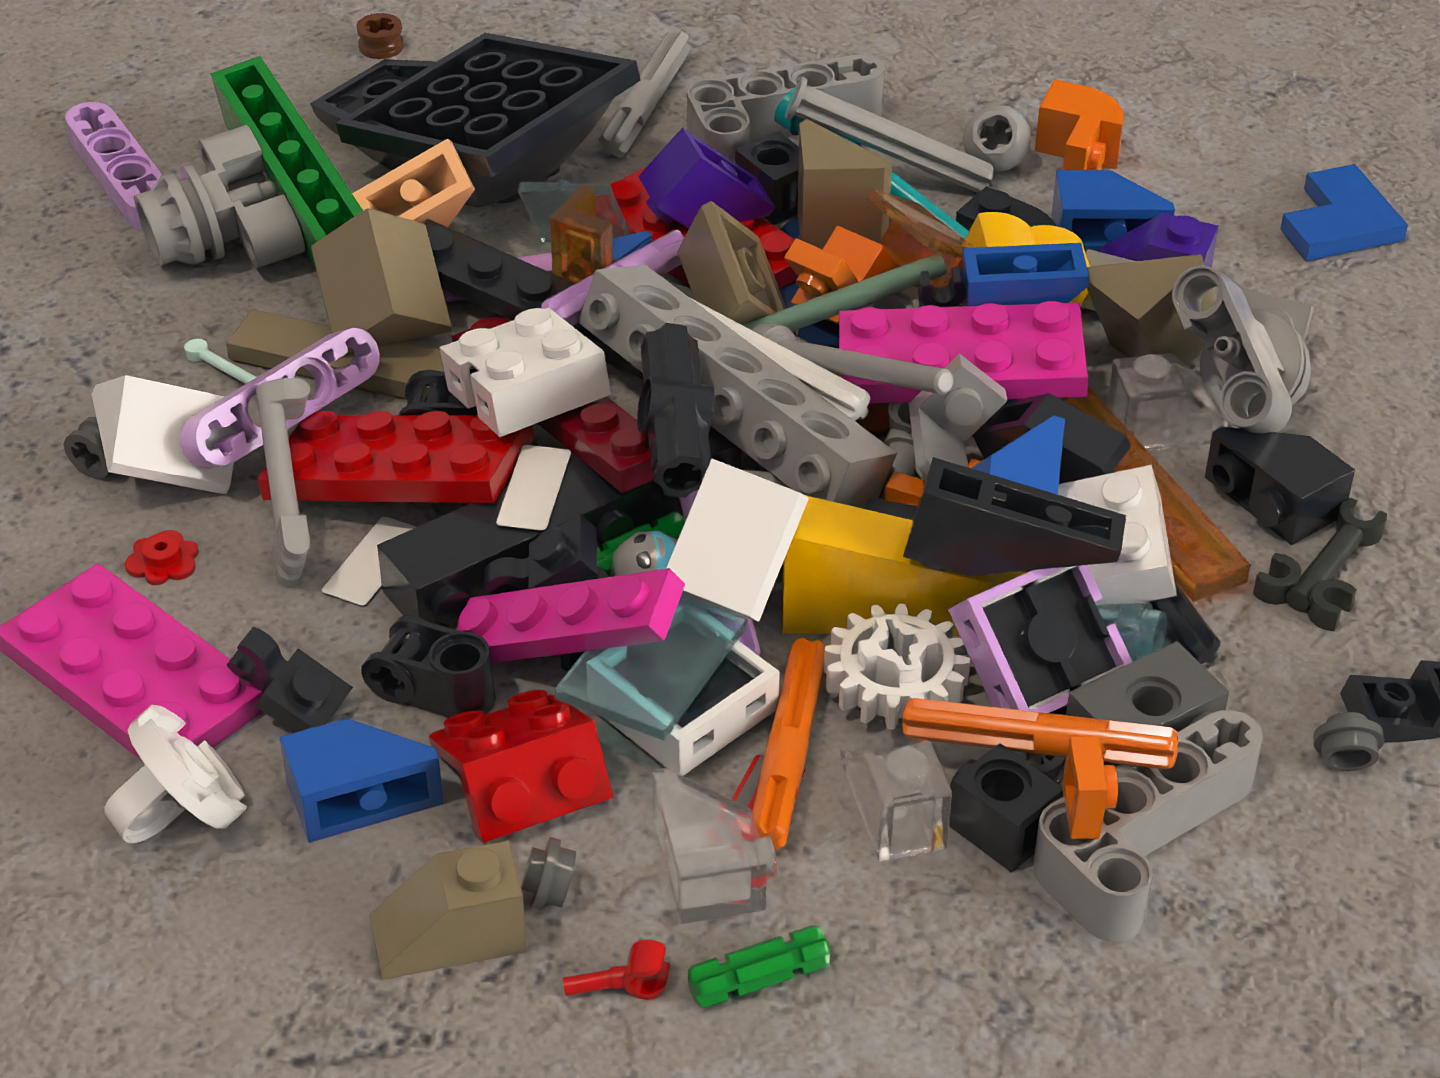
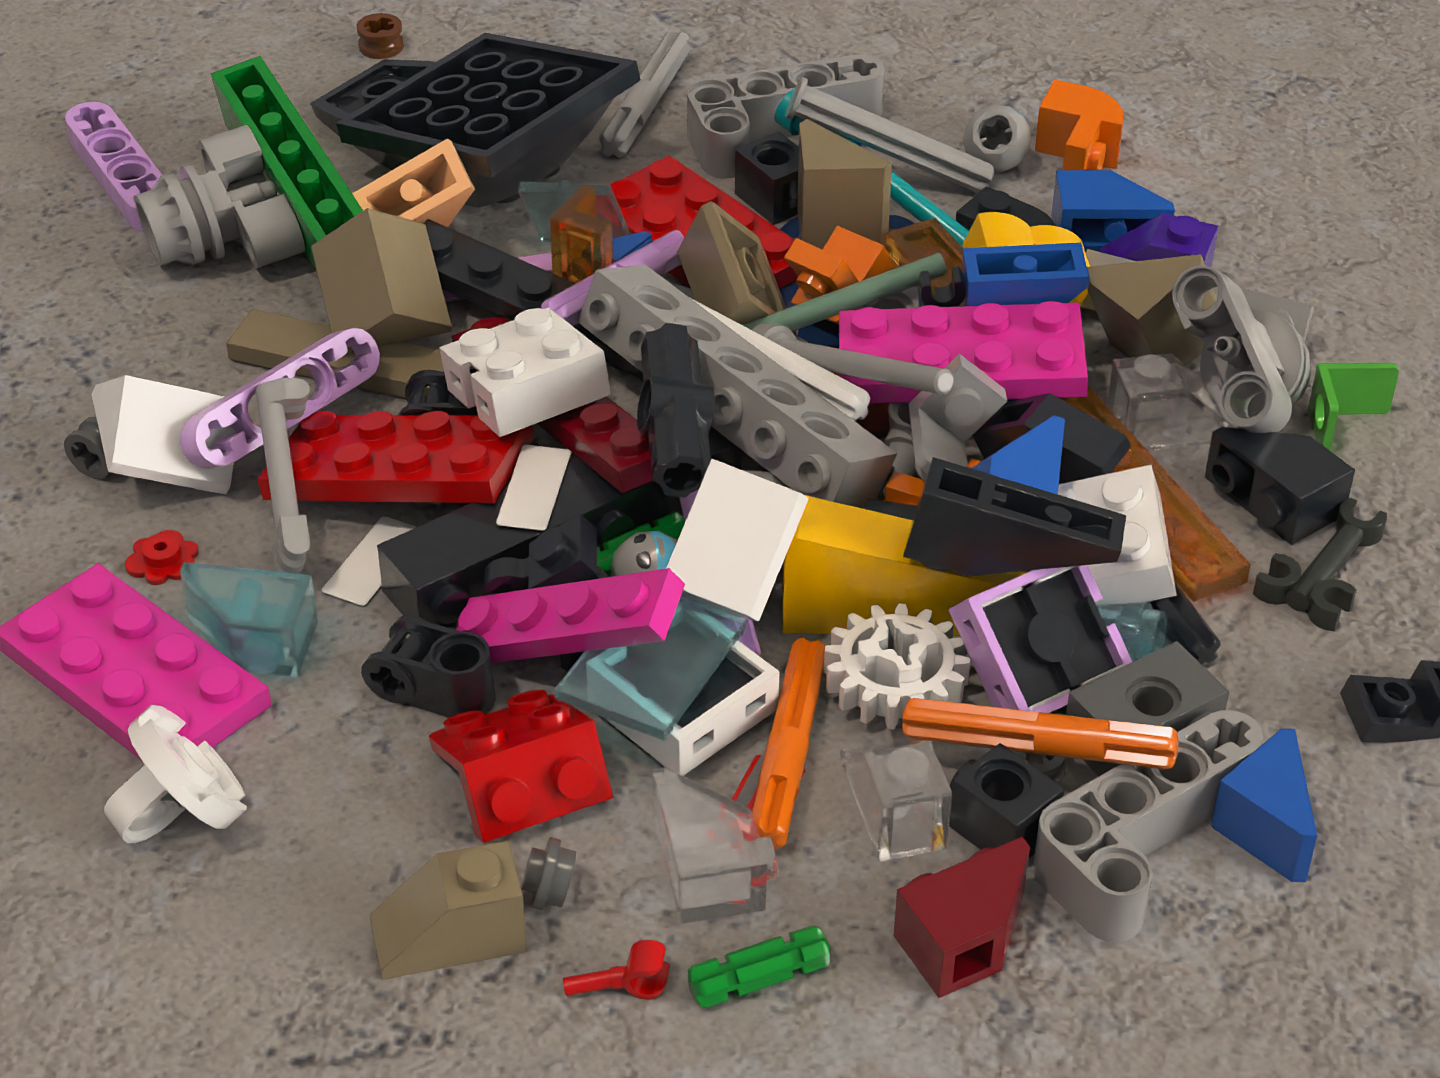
light aqua hinge [184,339,257,397] -> none
black plate [227,627,353,733] -> none
blue slope [280,718,444,843] -> none
dark purple slope [638,128,776,228] -> none
clear orange panel [867,189,975,288] -> none
orange plate [1062,736,1118,839] -> none
blue tile [1280,164,1408,261] -> none
dark grey plate [1313,712,1384,771] -> none
none -> clear light blue slope [180,562,318,677]
none -> dark red slope [893,837,1030,998]
none -> blue slope [1211,729,1317,882]
none -> bright green bracket [1308,363,1399,450]

